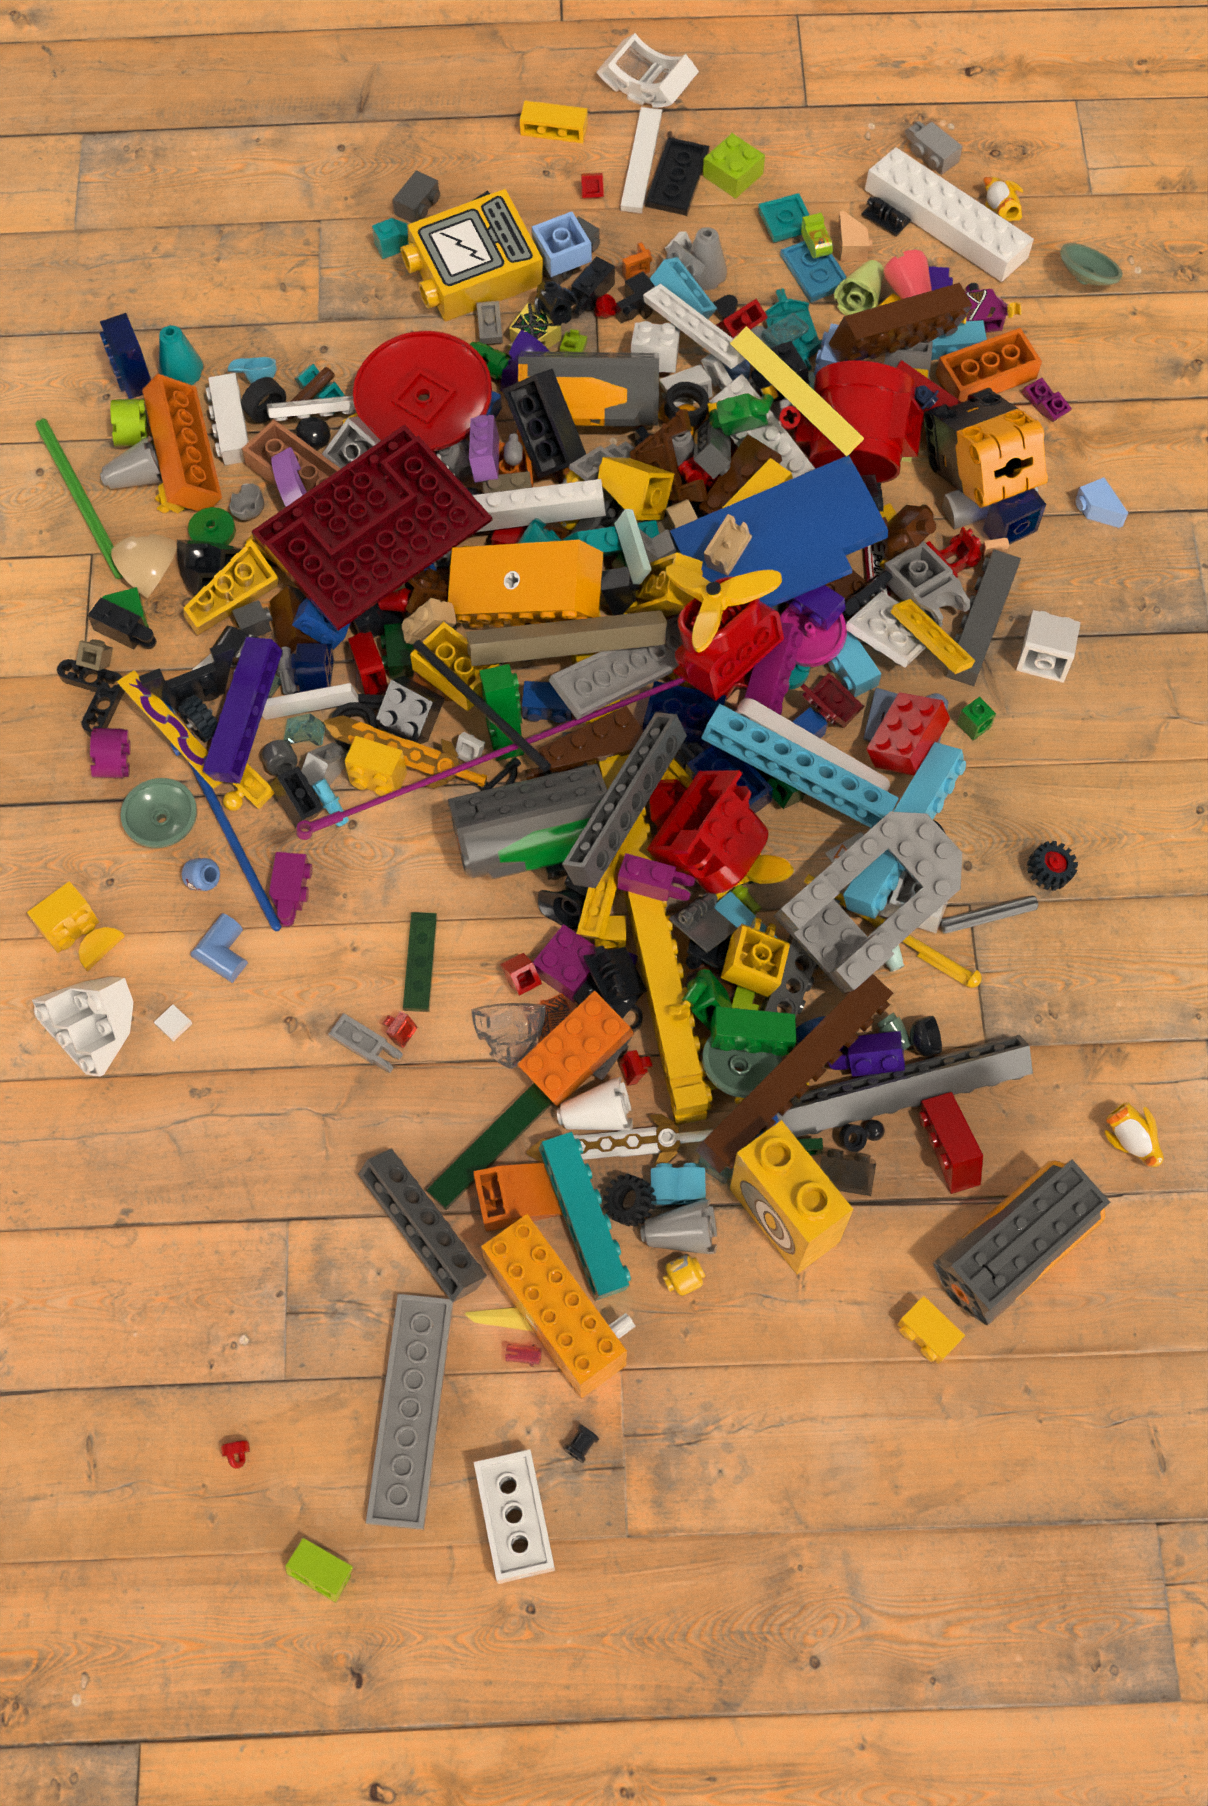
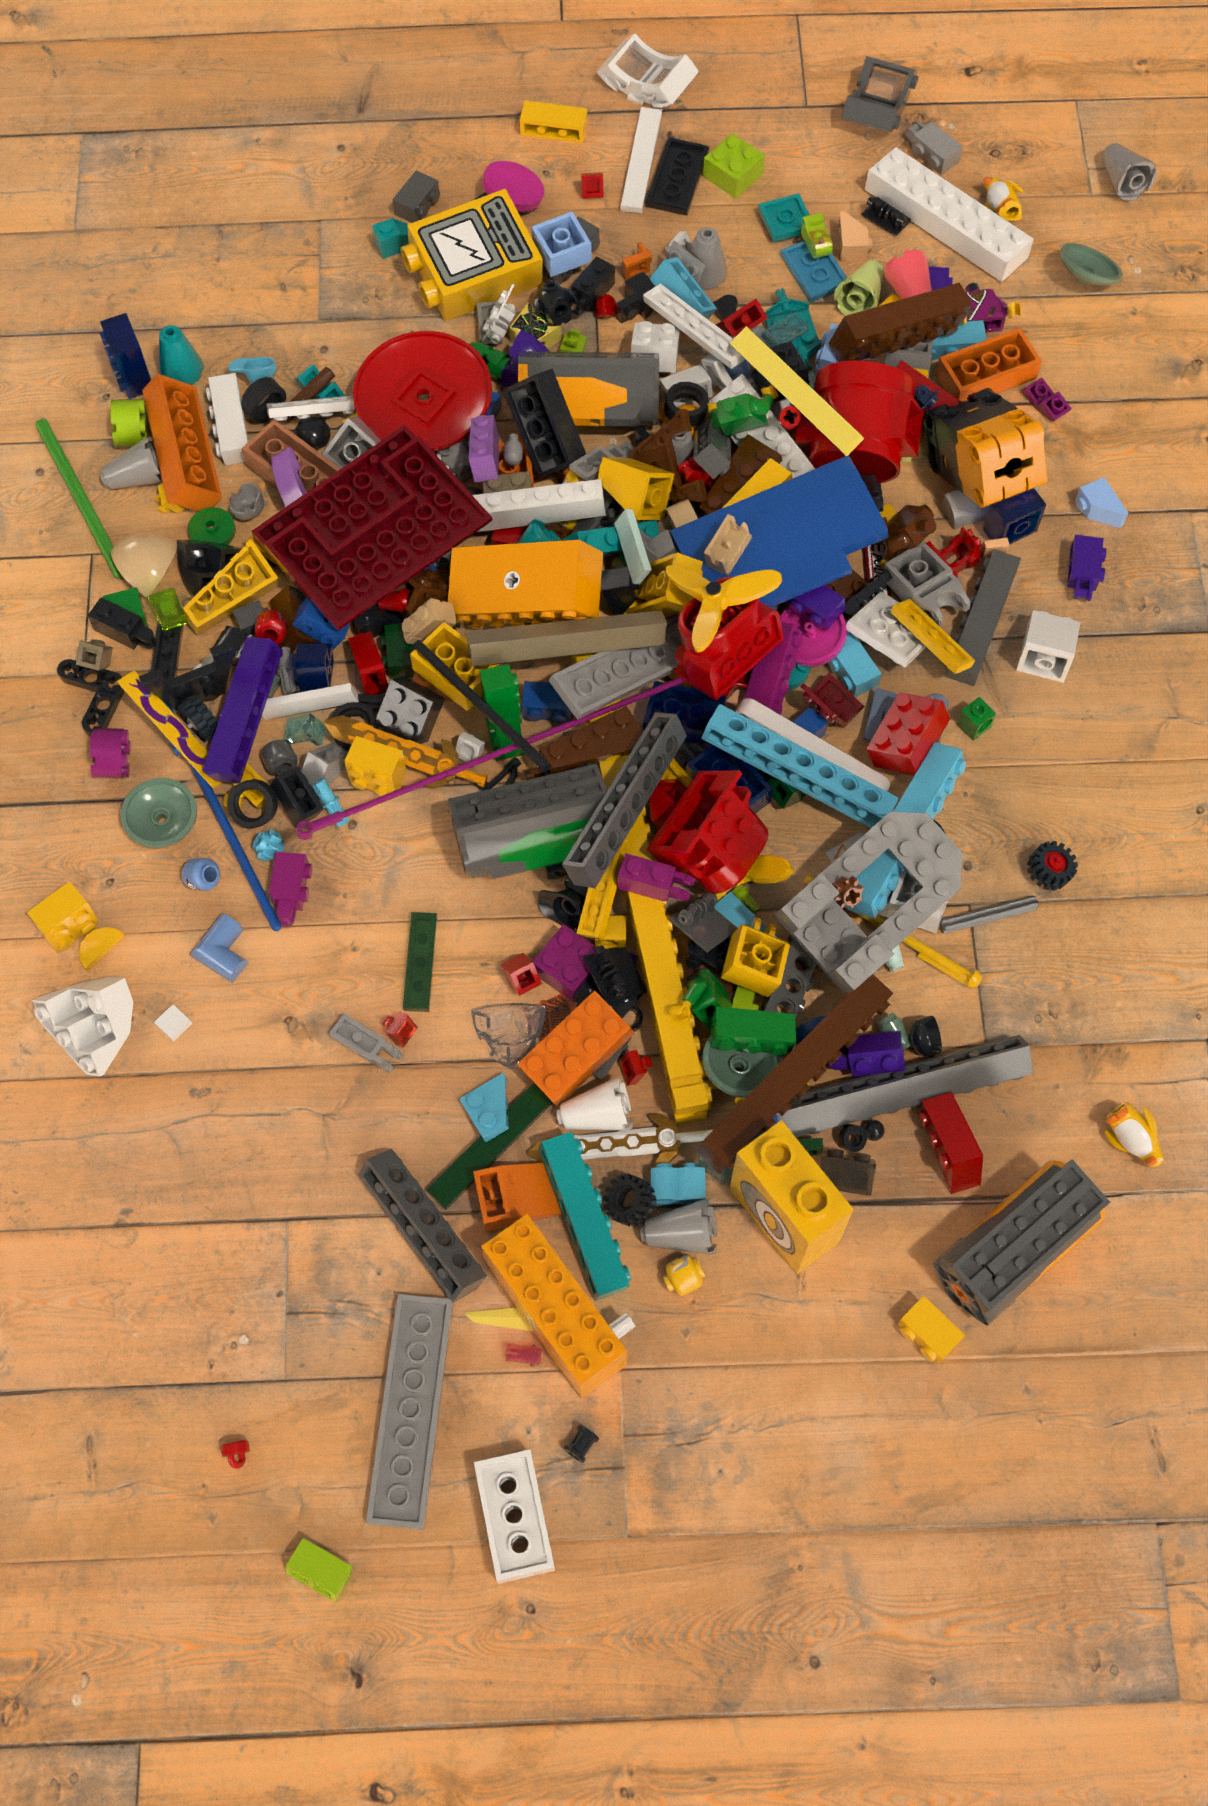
none -> clear neon green slope [147,588,187,630]
none -> black tile [151,615,185,681]
none -> black tyre [227,779,278,829]
none -> medium azure gear [253,829,285,862]
none -> red head [255,610,287,645]
none -> medium azure wing [459,1073,509,1142]
none -> white hinge [481,284,516,344]
none -> dark pink piece [482,161,544,212]
none -> dark orange gear [832,875,865,909]
none -> dark grey window [841,56,919,132]
none -> dark purple brick [1067,534,1107,601]
none -> light grey cone [1102,143,1157,201]

